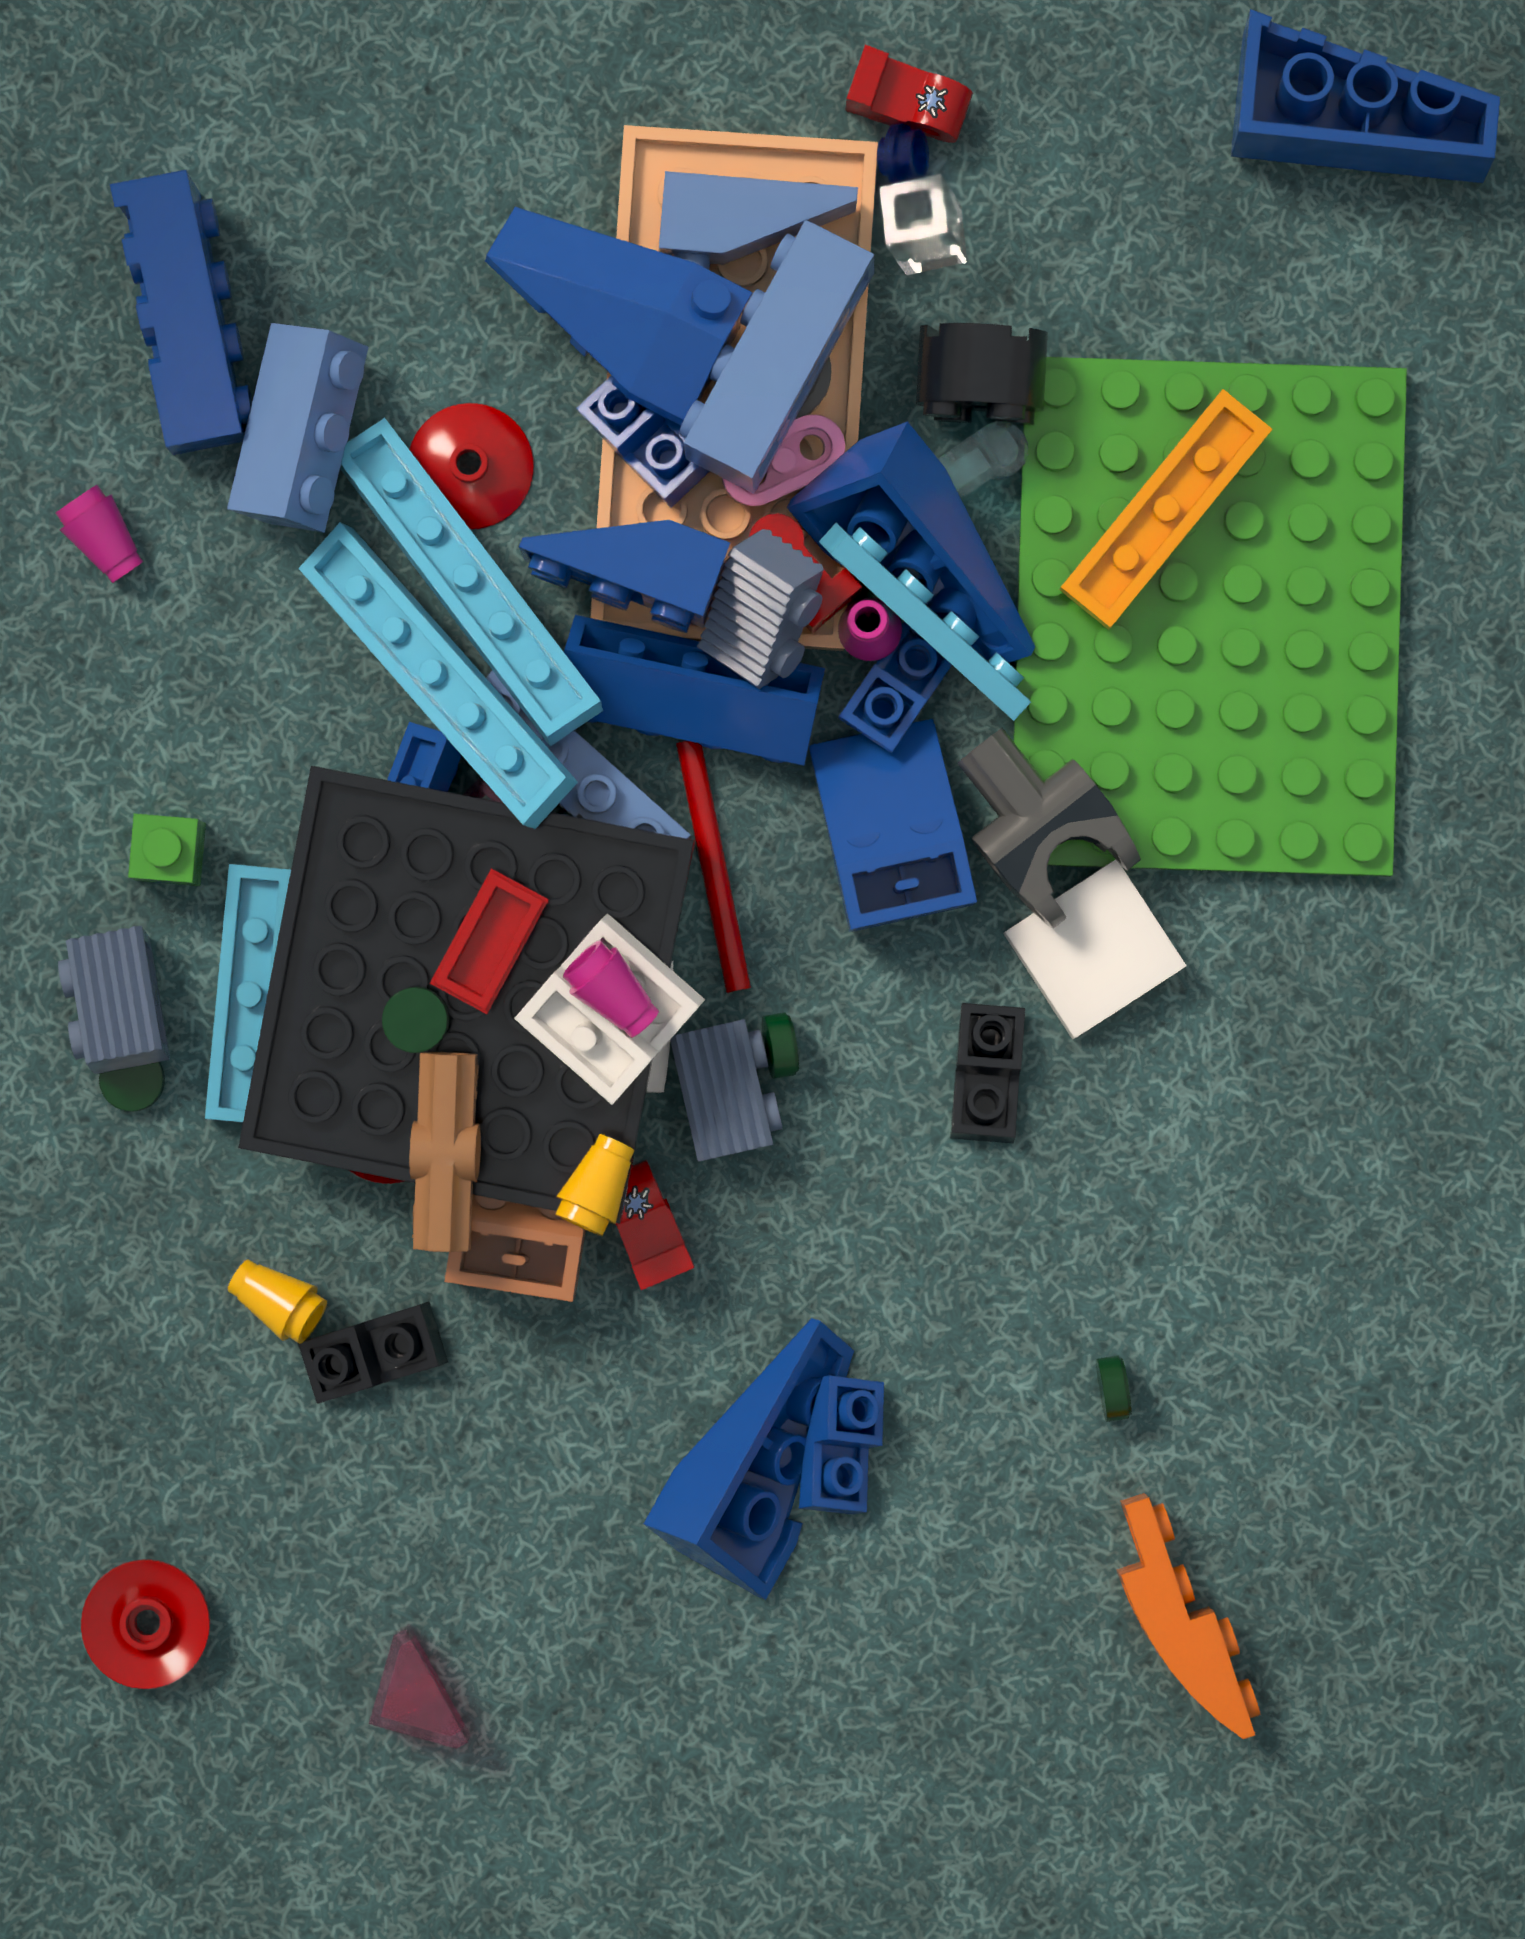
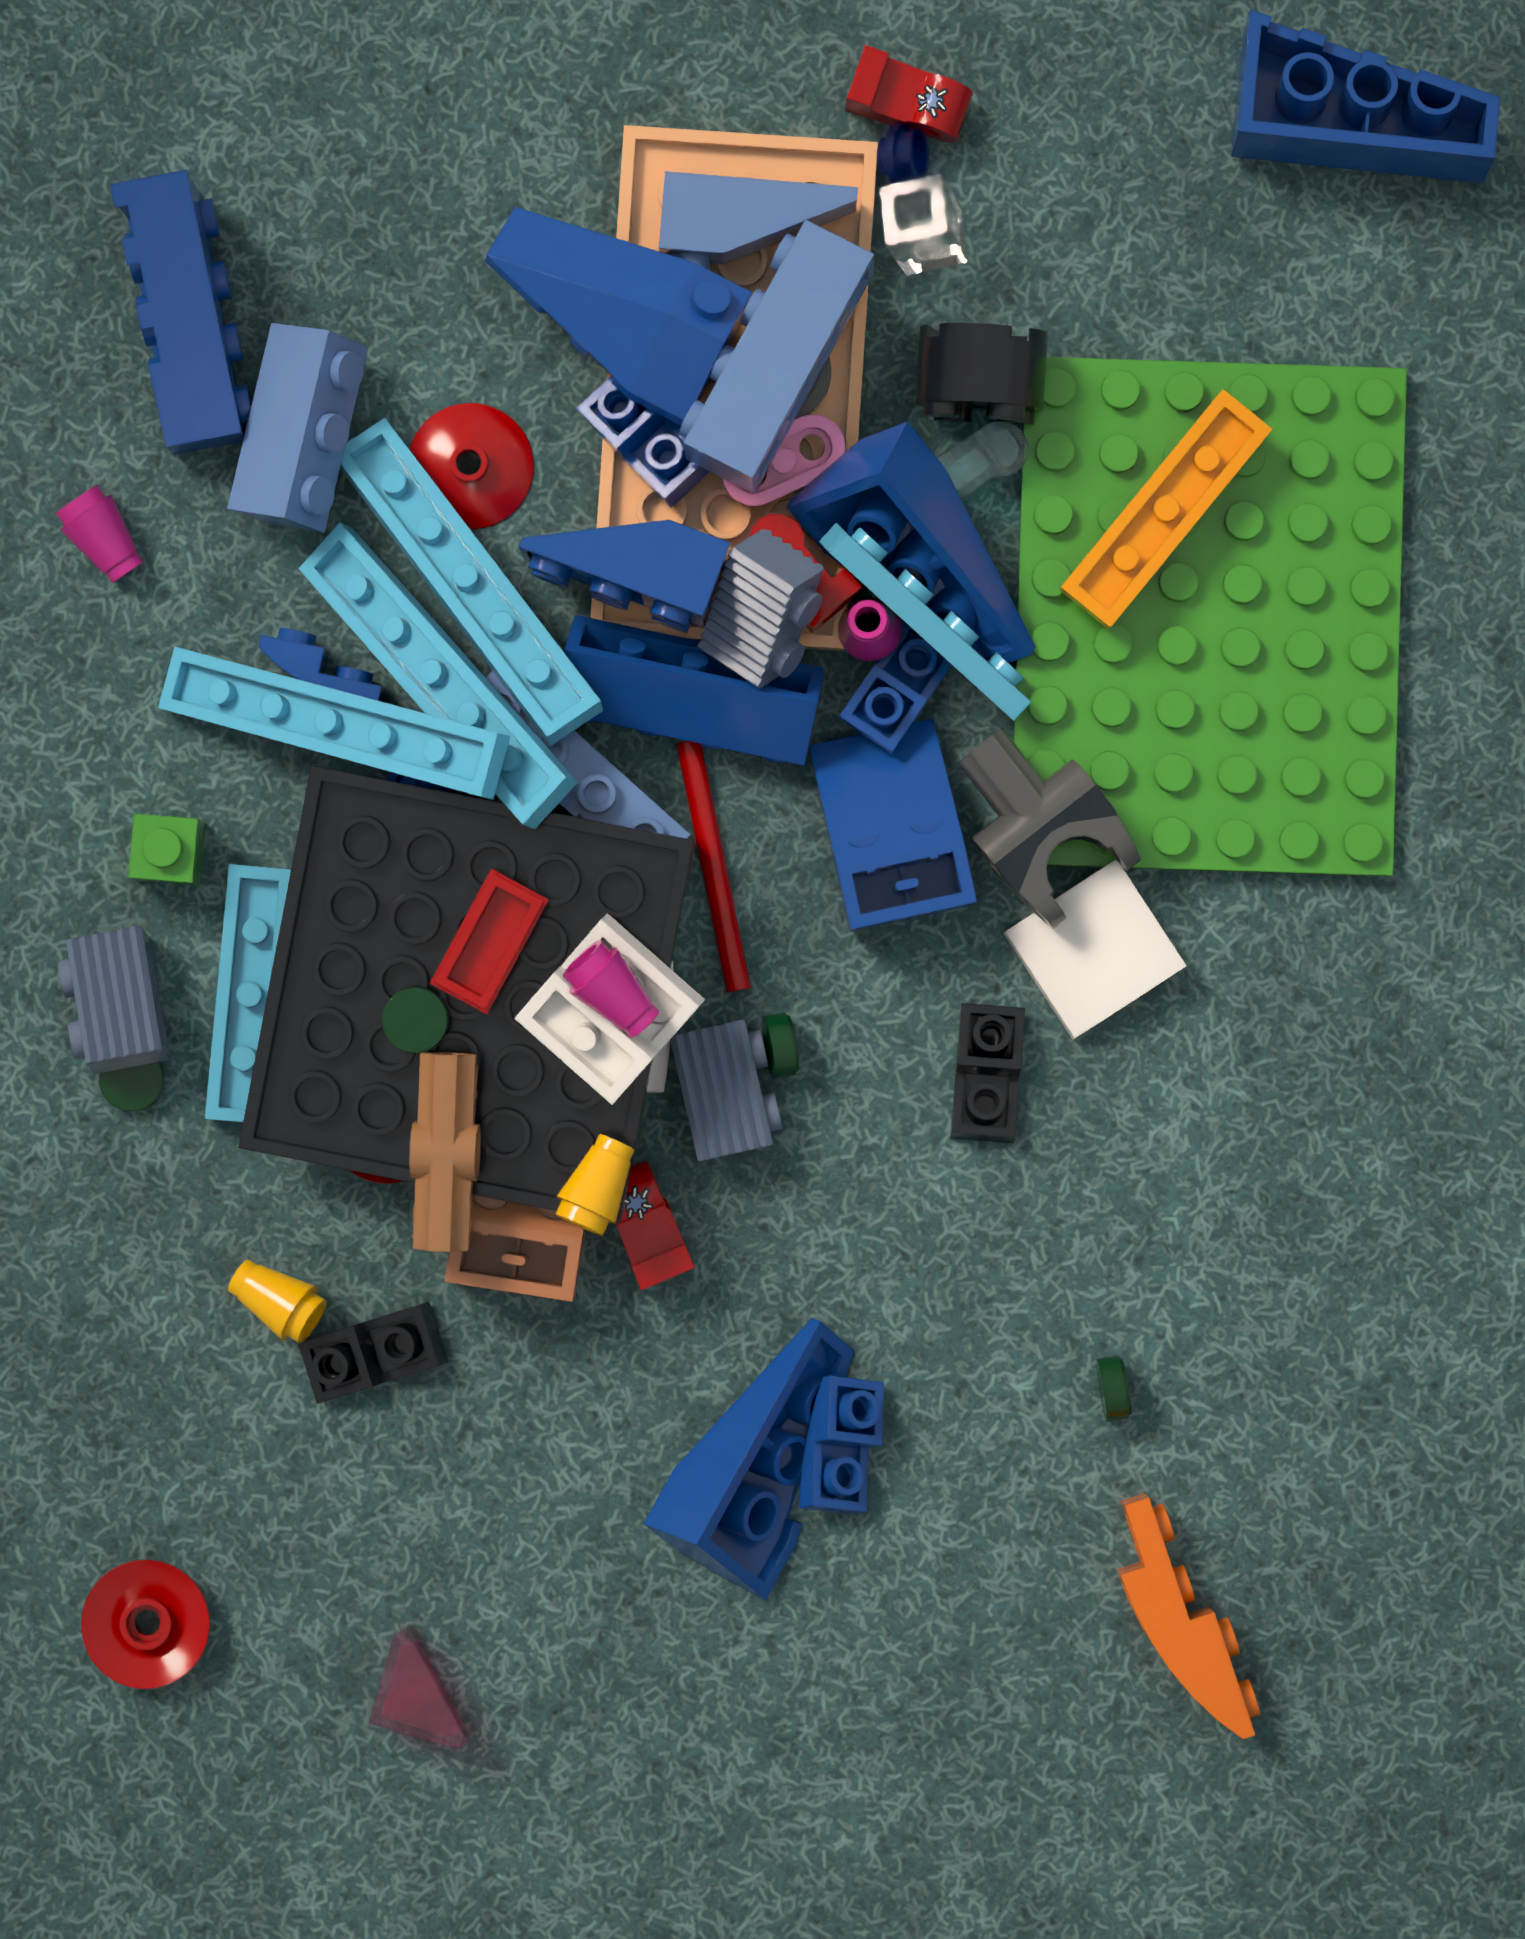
none -> medium azure plate [158,646,510,800]
none -> blue slope [259,628,385,702]

